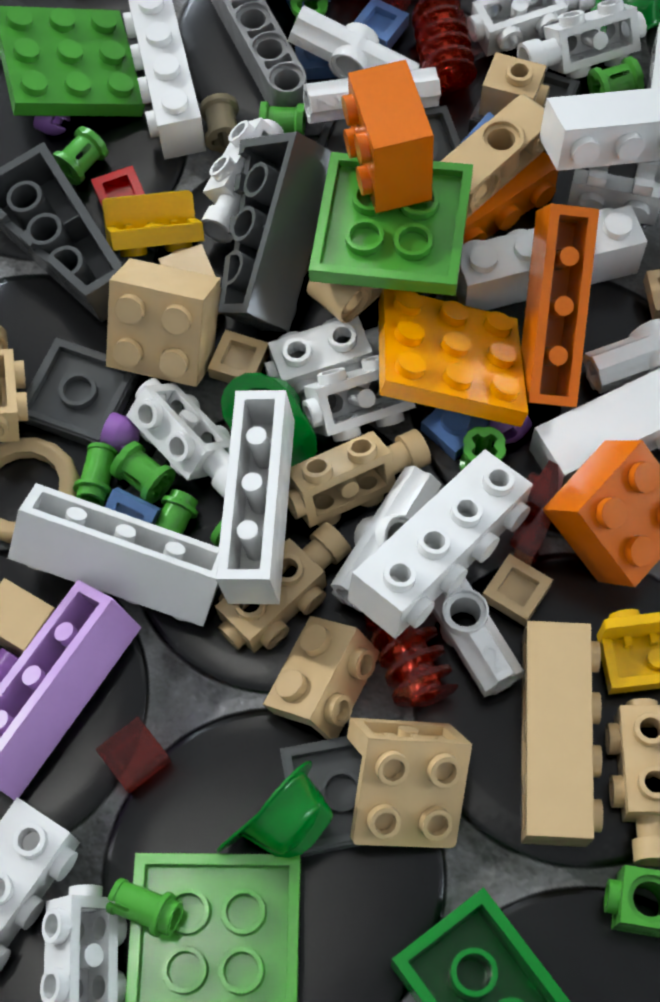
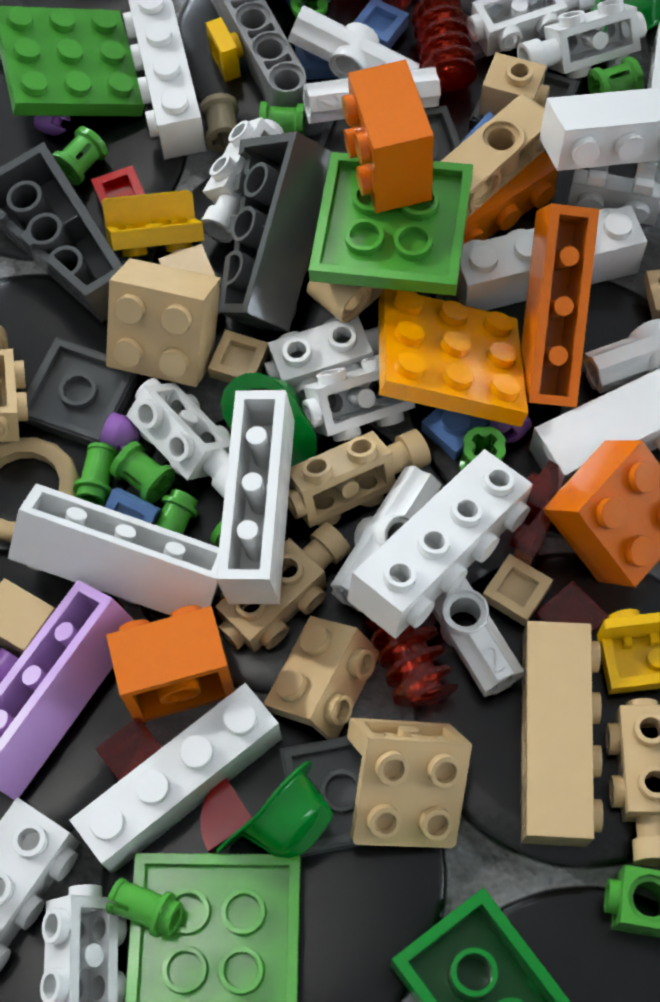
none -> white brick [69,683,282,875]
none -> orange brick [106,605,235,724]
none -> tile [200,778,252,853]
none -> yellow plate [205,17,244,82]
none -> clear red tile [534,580,609,635]

